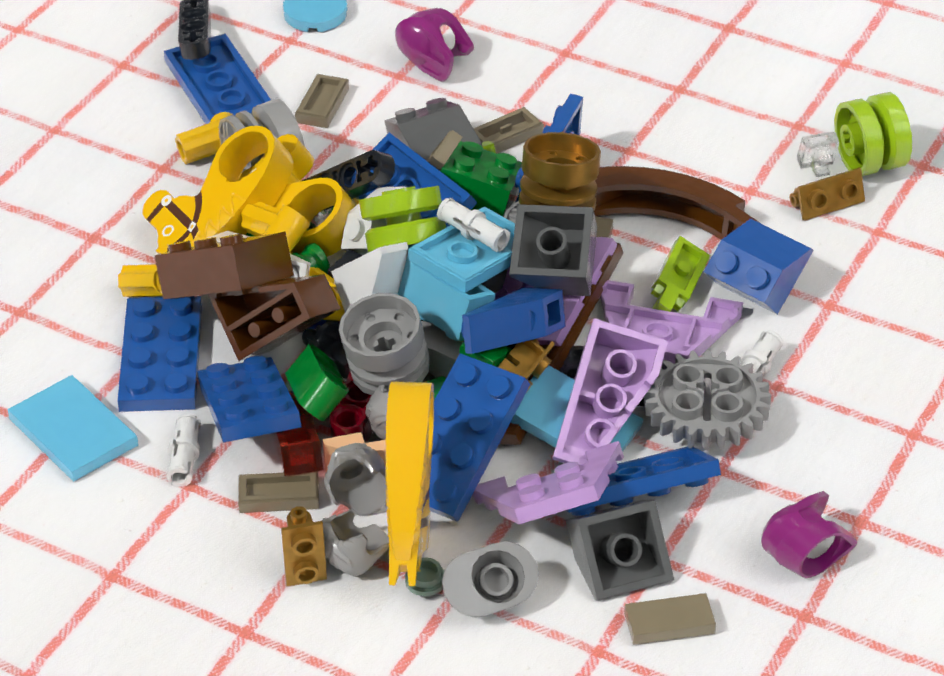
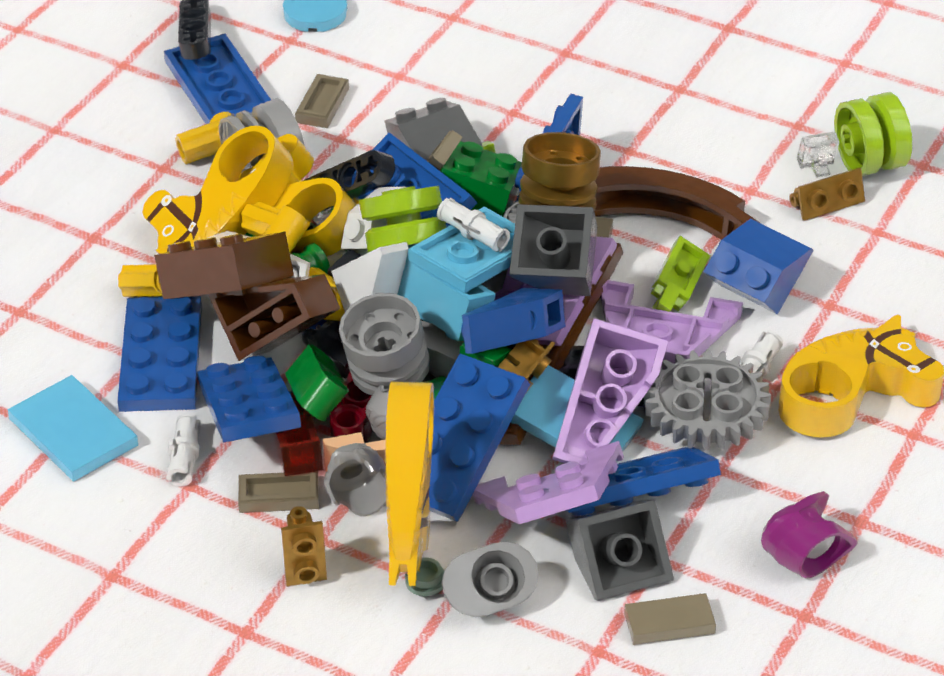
light grey hair [321,510,389,576] -> none
magenta helmet [395,8,474,81] -> none
dark tan tile [473,107,544,154] -> none
none -> yellow animal [778,315,944,437]

